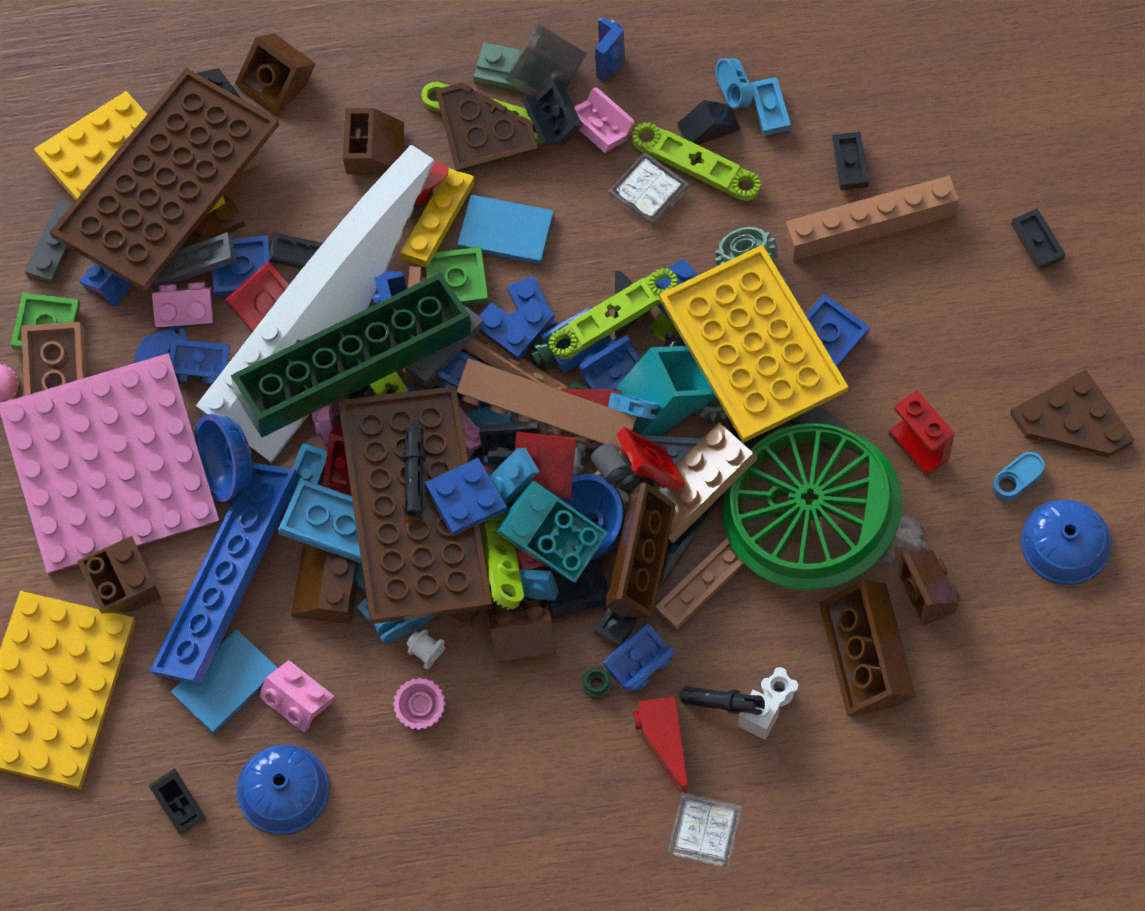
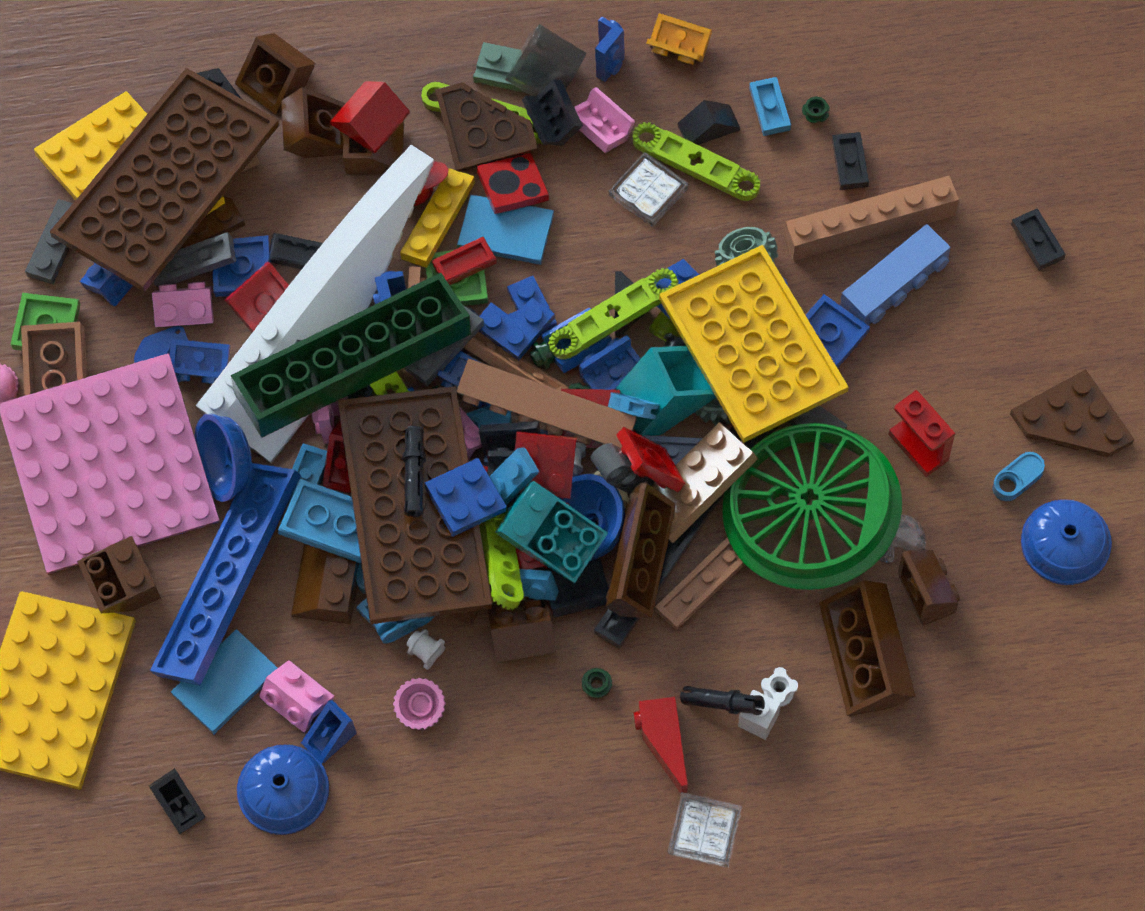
blue bracket [601,623,676,691] -> none
dark azure piece [715,58,753,108] -> none
none -> reddish brown slope [281,87,346,158]
none -> blue slope [301,700,357,764]
none -> red slope [330,81,410,154]
none -> red tile [432,236,497,285]
none -> red tile [477,153,549,214]
none -> light orange bracket [646,13,712,65]
none -> dark green plate [802,96,830,123]
none -> medium blue brick [840,224,951,325]

